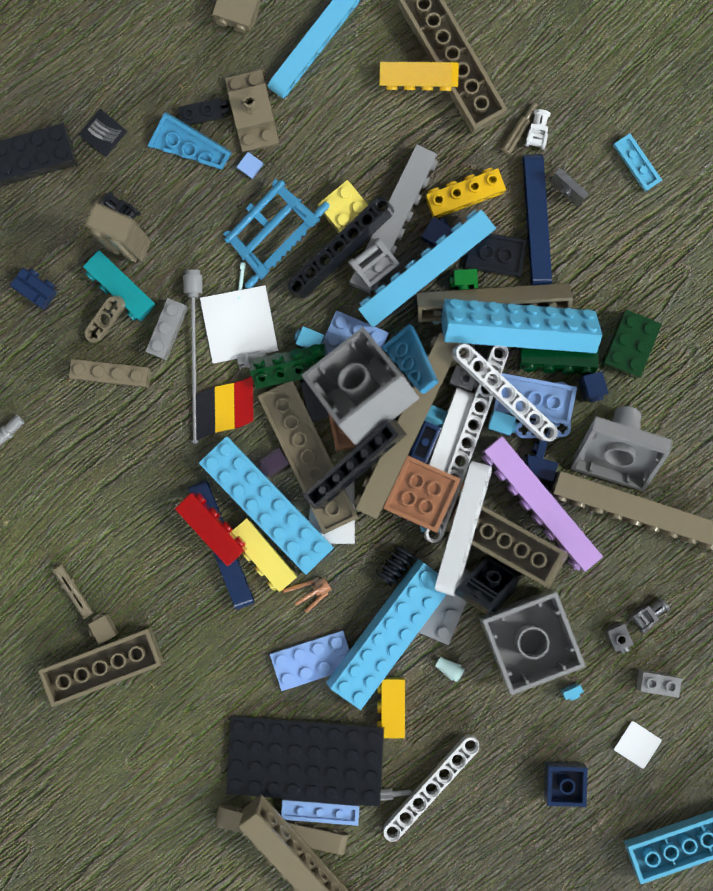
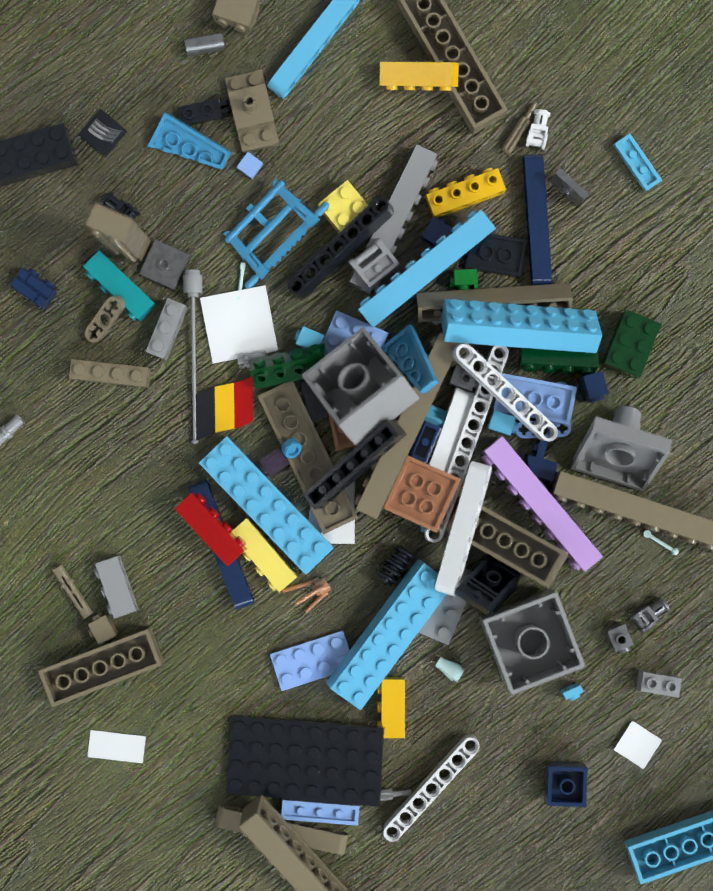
none -> white sticker [87,730,146,763]
none -> light grey brick [94,555,139,619]
none -> flat silver plate [139,239,190,290]
none -> flat silver brick [184,33,225,57]
none -> dark azure tile [281,438,302,459]
none -> light aqua hinge [643,530,679,555]

